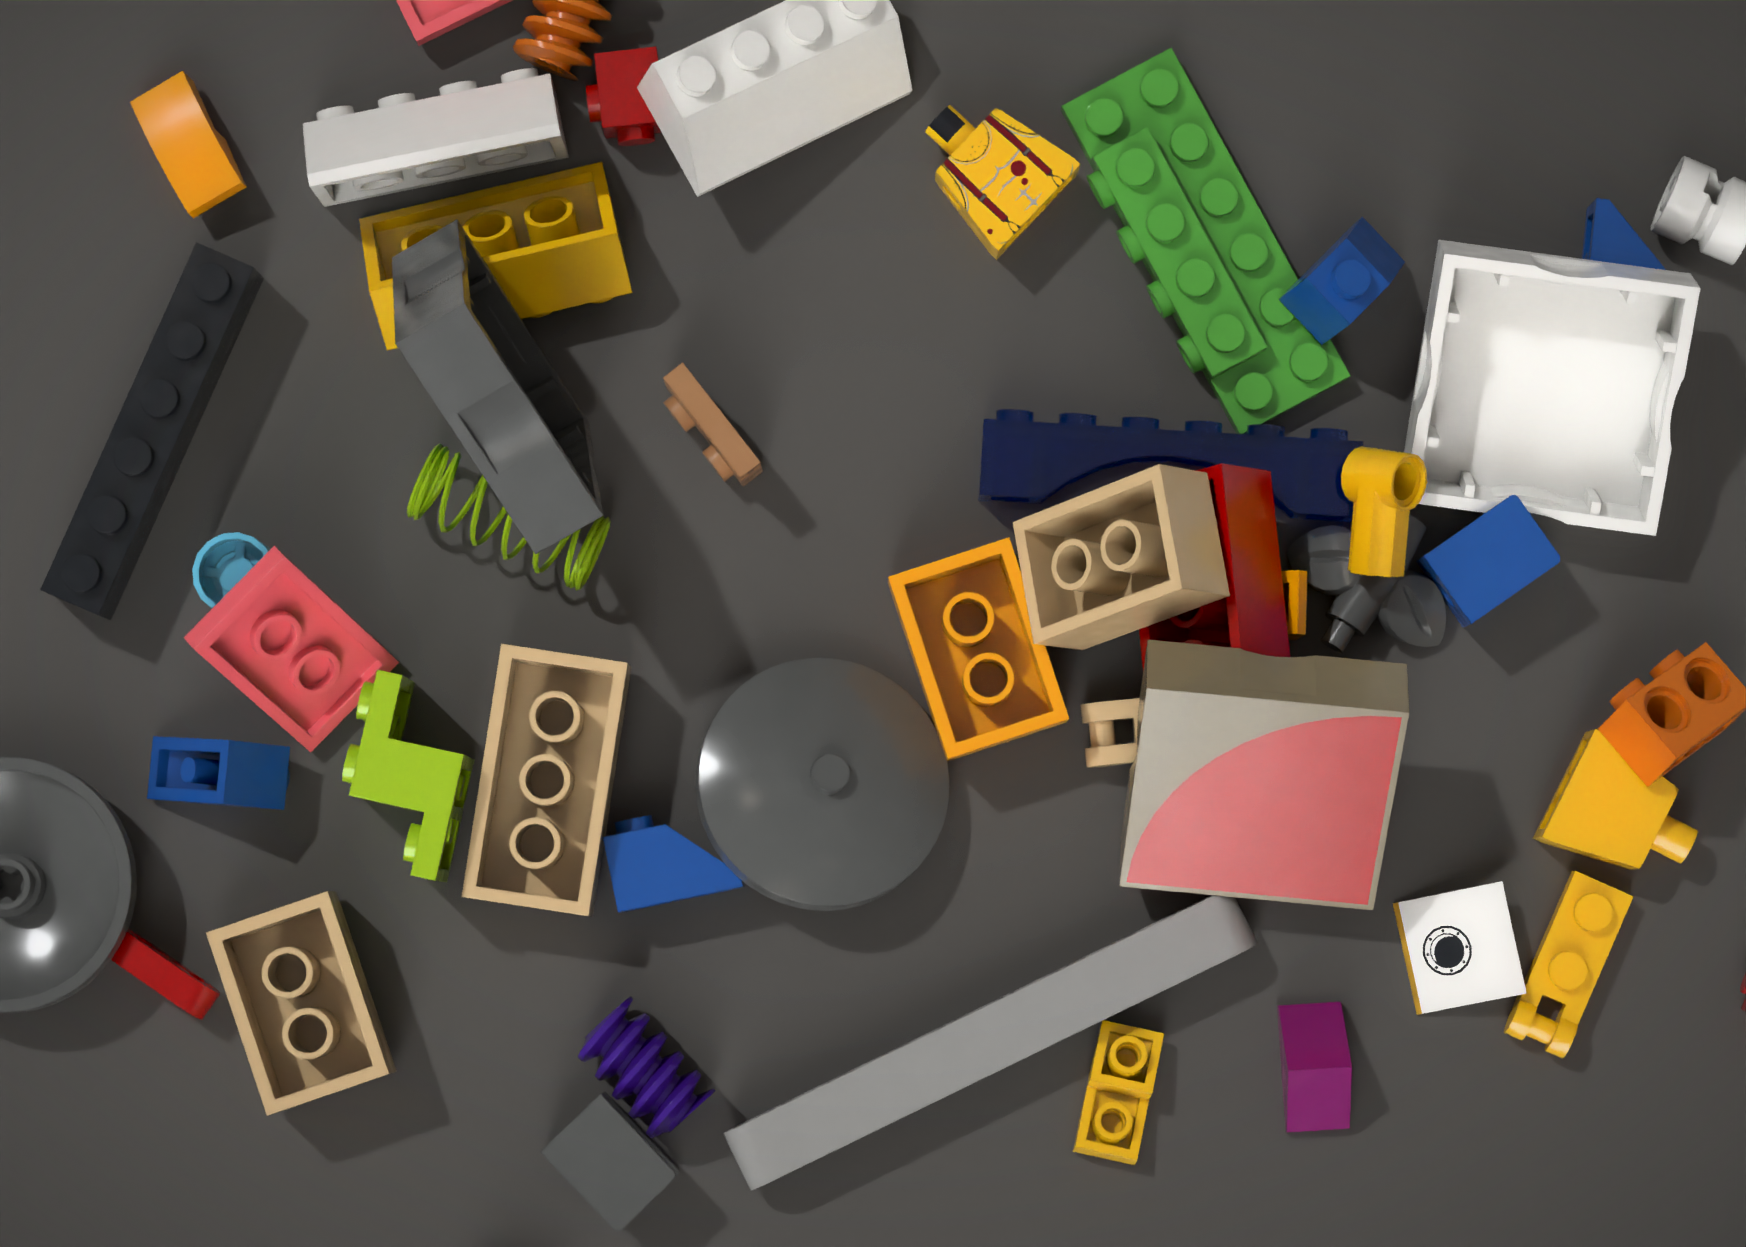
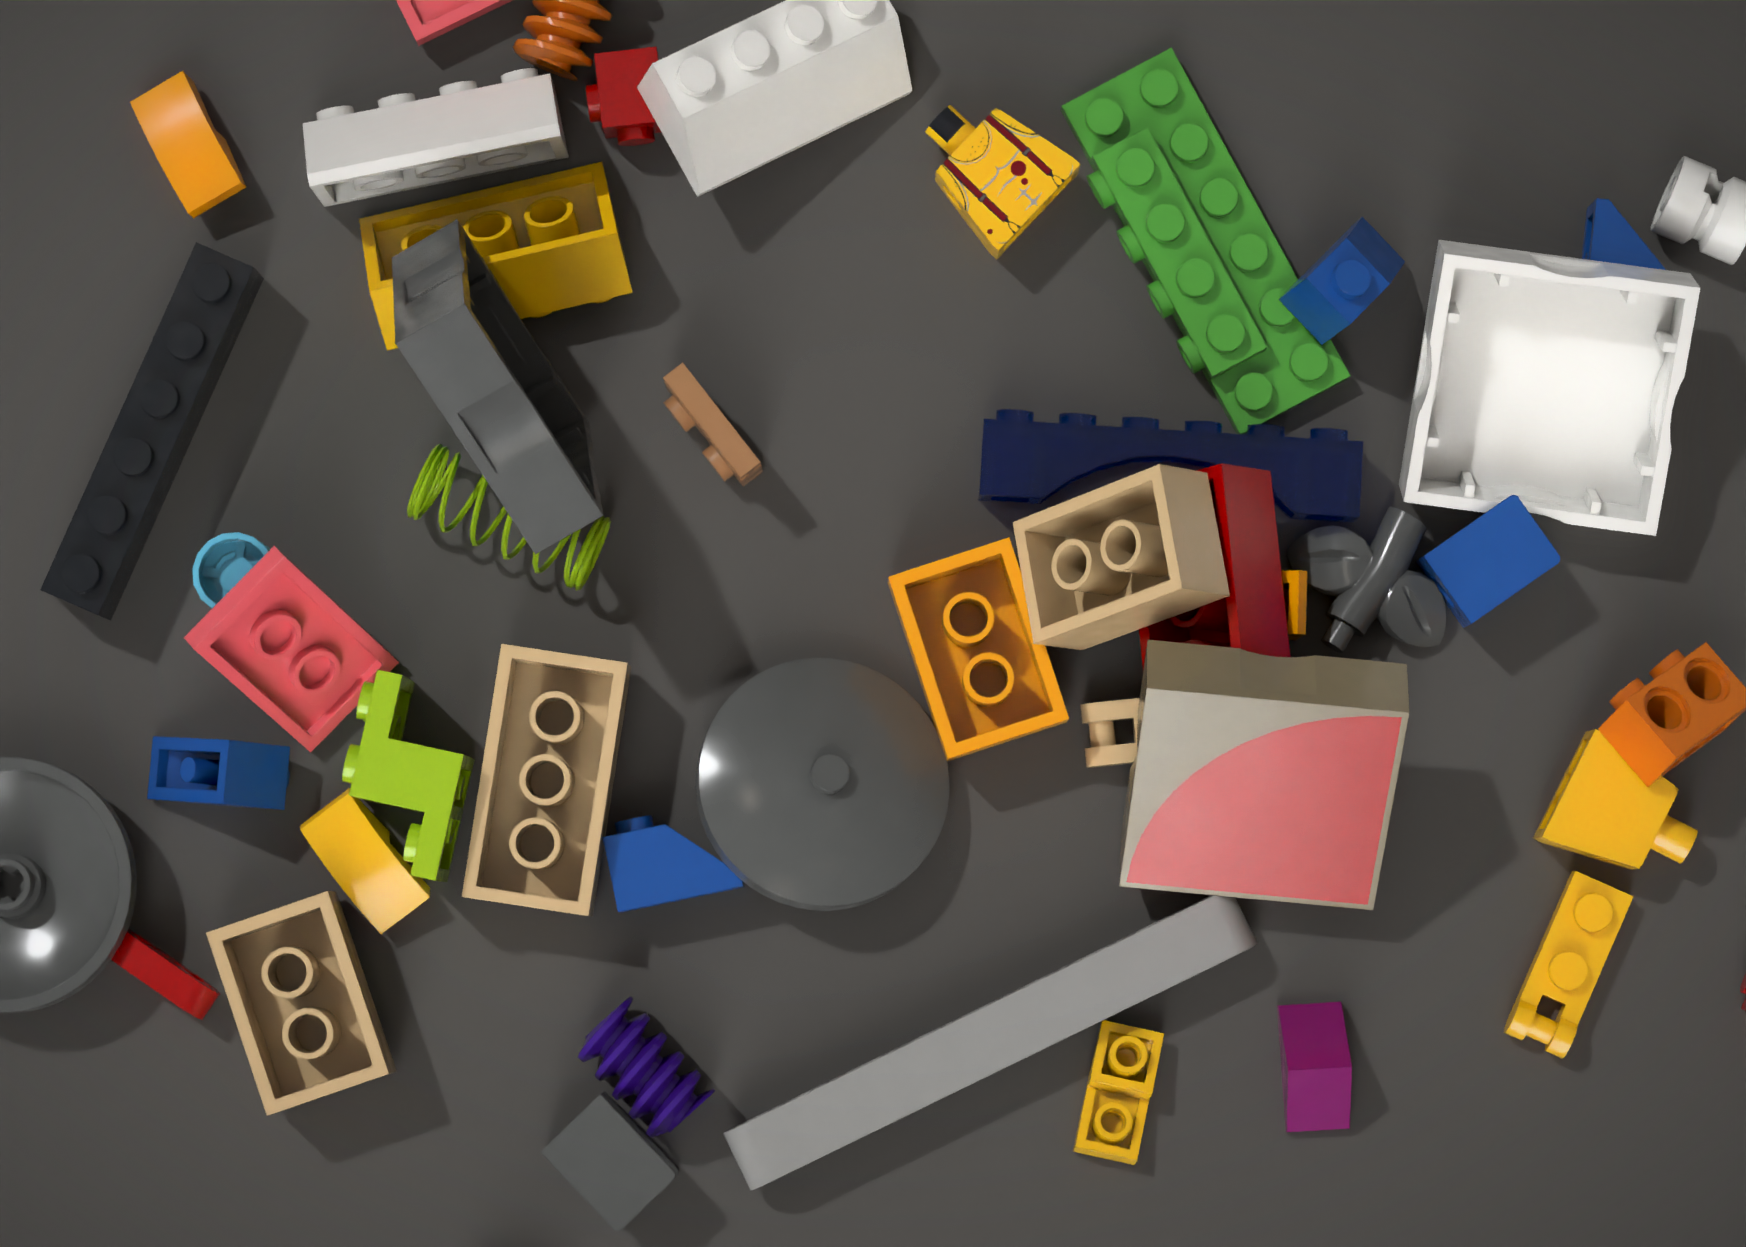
yellow piece [1341,446,1427,577] -> none
white sticker [1393,881,1527,1015] -> none
none -> yellow slope [300,788,430,934]

